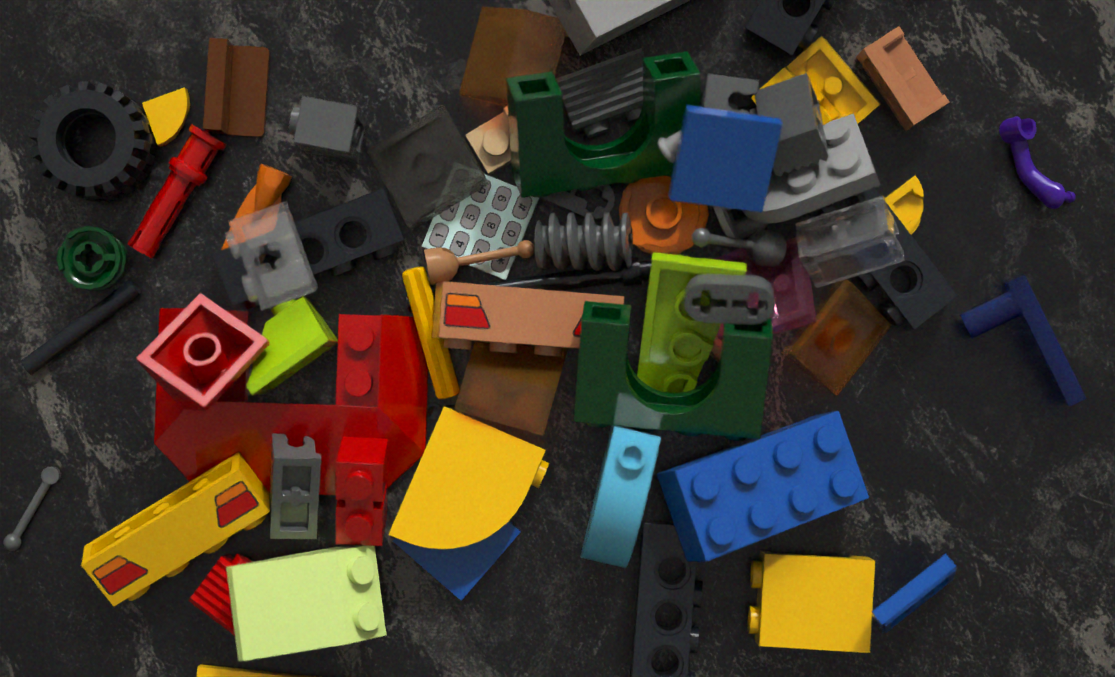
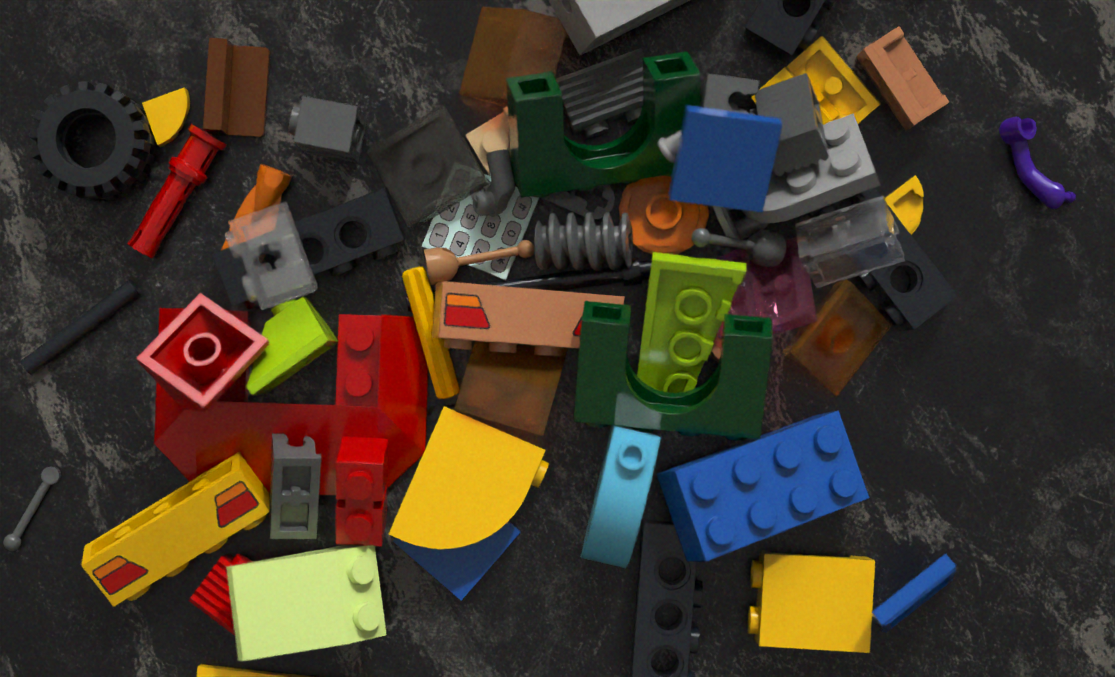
dark green wheel [57,226,129,291] -> none
dark grey beam [684,274,775,324] -> none
clear blue piece [960,274,1087,407] -> none
none -> dark grey arm [473,149,516,217]

